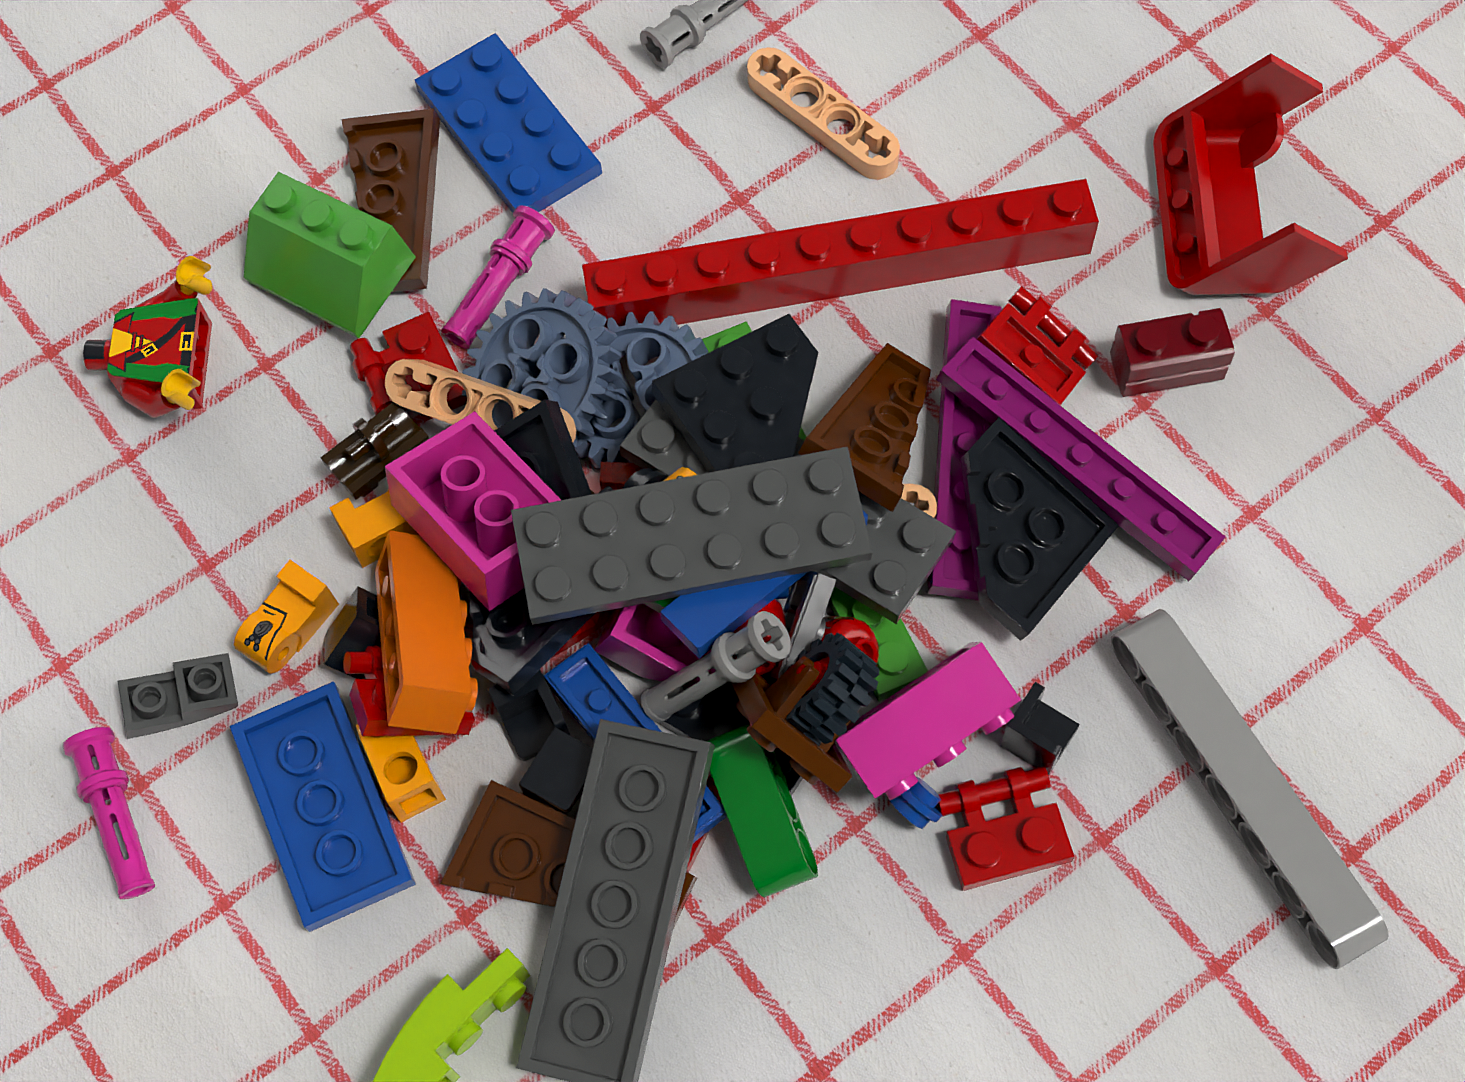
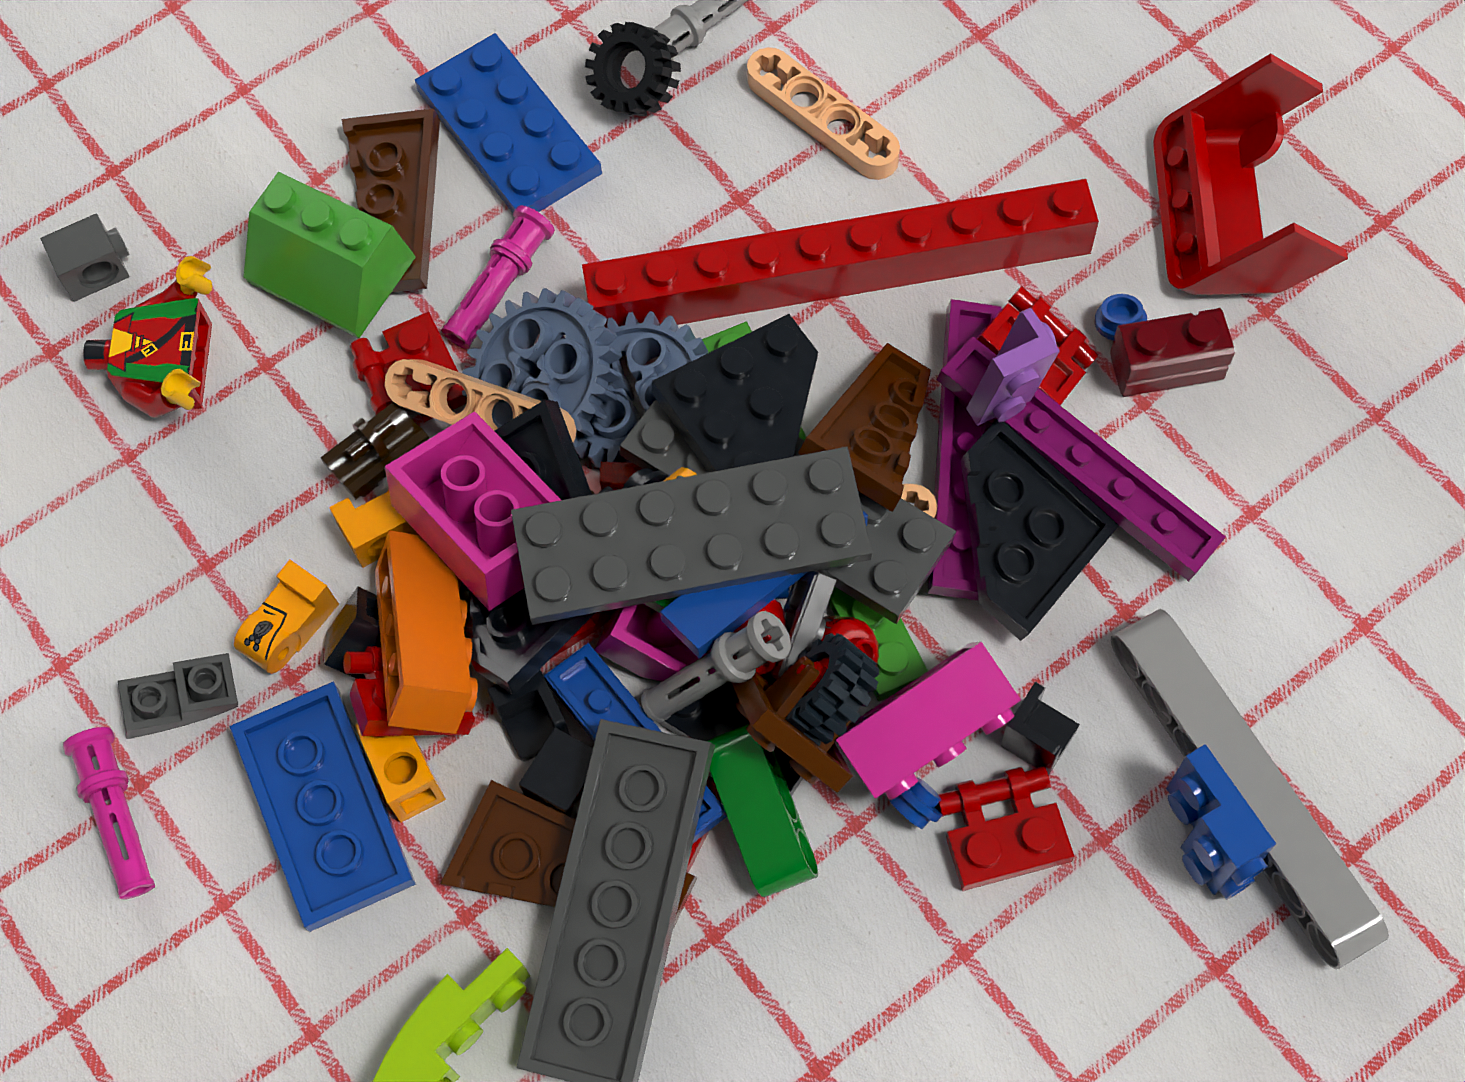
none -> dark grey brick [40,213,130,302]
none -> black tyre [585,22,681,116]
none -> medium lavender bracket [966,308,1060,426]
none -> blue plate [1095,294,1147,341]
none -> blue plate [1166,744,1276,900]

